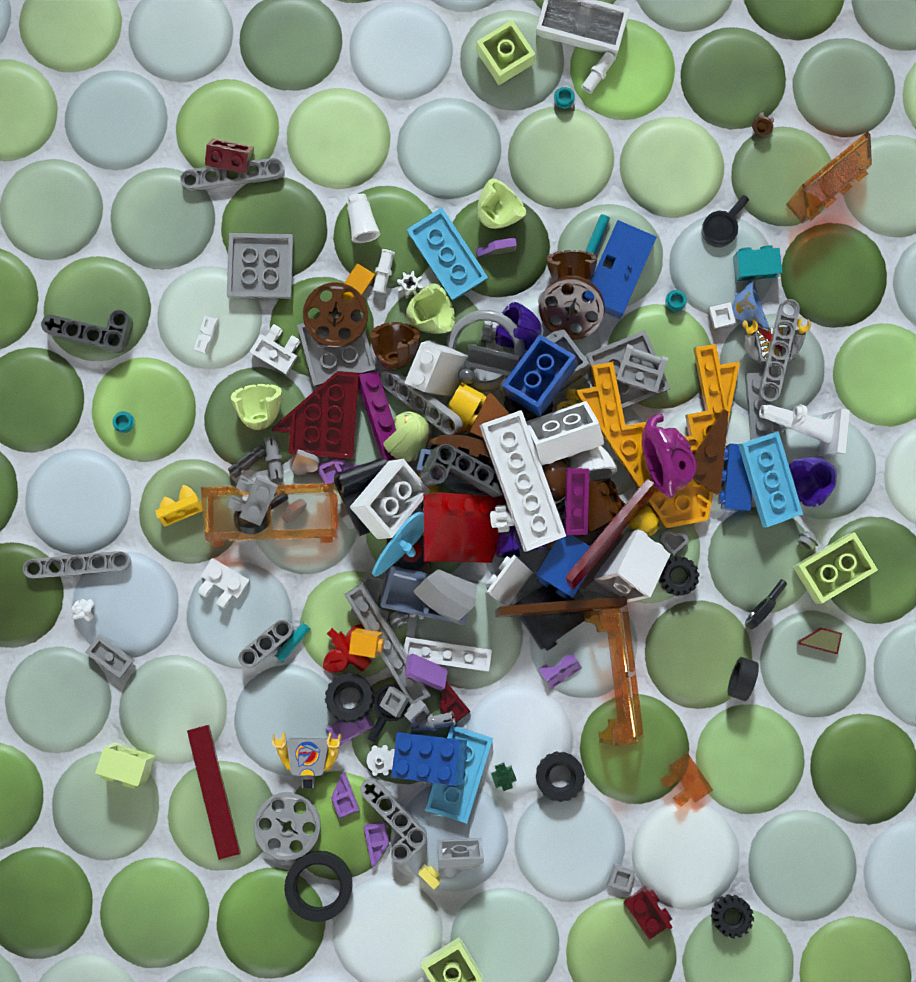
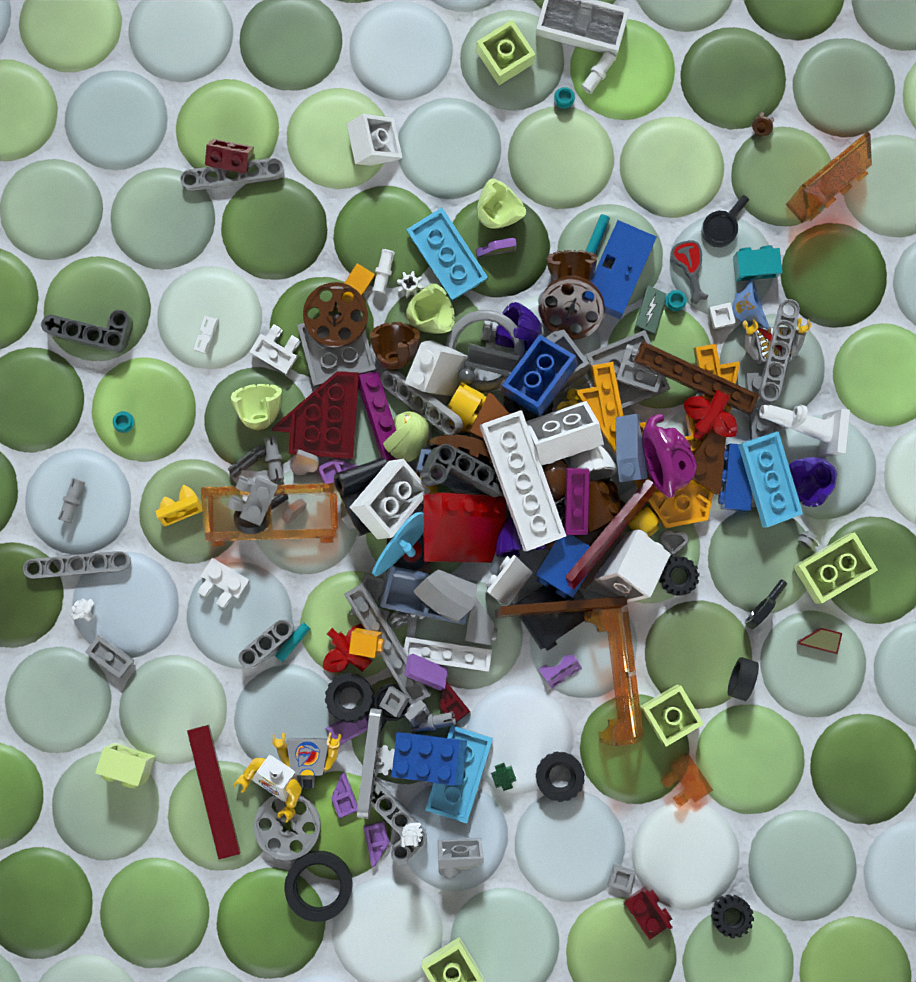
light grey plate [227,233,294,299] -> none
white plant [346,193,381,243] -> none
light yellow plate [418,864,440,889] -> none
white gear [490,505,515,533] -> none
none -> light grey pin [57,478,85,523]
none -> torso [233,755,302,823]
none -> white slope [347,114,403,166]
none -> light grey beam [357,708,382,819]
none -> white piece [401,822,423,847]
none -> light grey slope [465,598,498,645]
none -> sand blue slope [616,414,648,482]
none -> reddish brown tile [633,341,759,415]
none -> sand green slope [634,286,666,335]
none -> yellowish green brick [640,684,704,747]
none -> dark grey piece [670,240,708,304]
none -> red plant [683,389,738,440]

